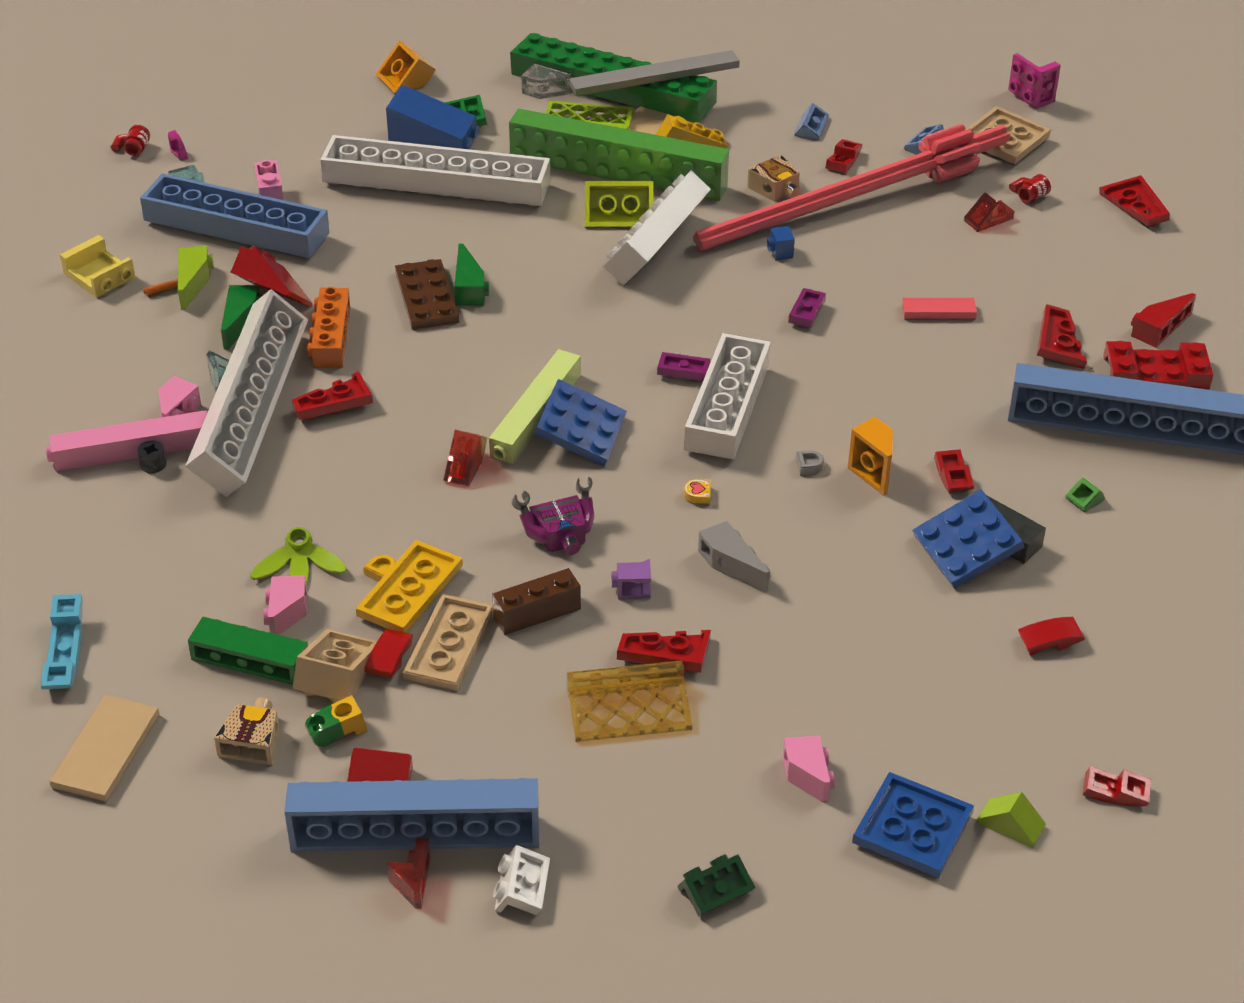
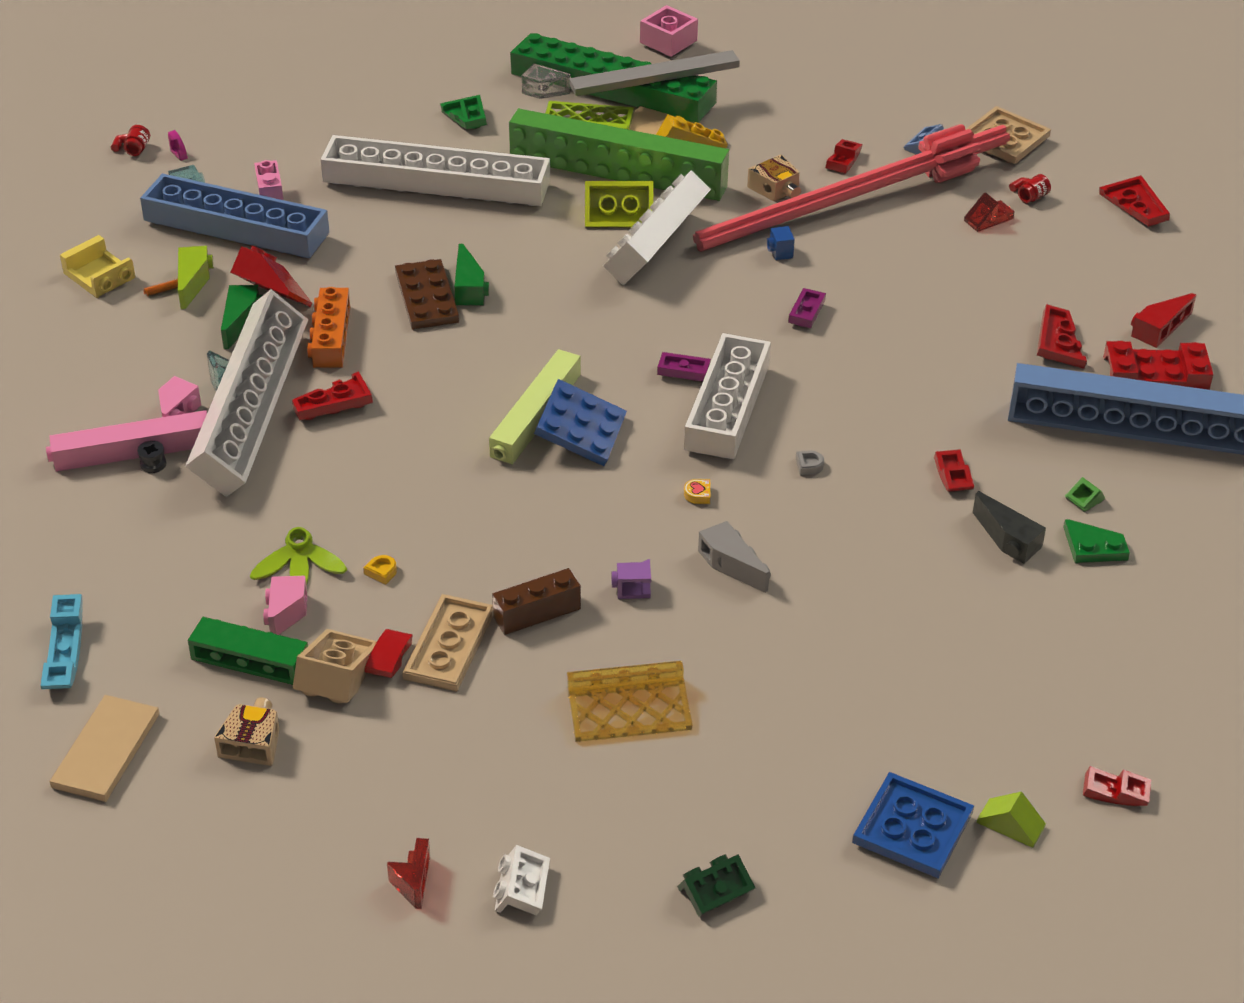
medium blue brick [284,778,539,852] -> none
leg [305,695,367,747] -> none
red slope [347,748,413,782] -> none
yellow plate [356,540,463,633] -> none
light orange slope [376,40,436,94] -> none
blue slope [386,85,479,150] -> none
clear red slope [443,430,488,486] -> none
magenta torso [512,477,595,555] -> none
red wing [617,630,711,673] -> none
bright pink slope [783,736,834,802] -> none
medium blue slope [794,103,829,140] -> none
light orange slope [848,416,893,496] -> none
coral tile [902,298,977,319] -> none
blue plate [912,489,1024,589] -> none
dark pink bracket [1008,53,1061,109] -> none
red slope [1018,617,1085,656] -> none
none -> bright pink brick [640,5,698,57]
none -> green wing [1063,519,1130,563]

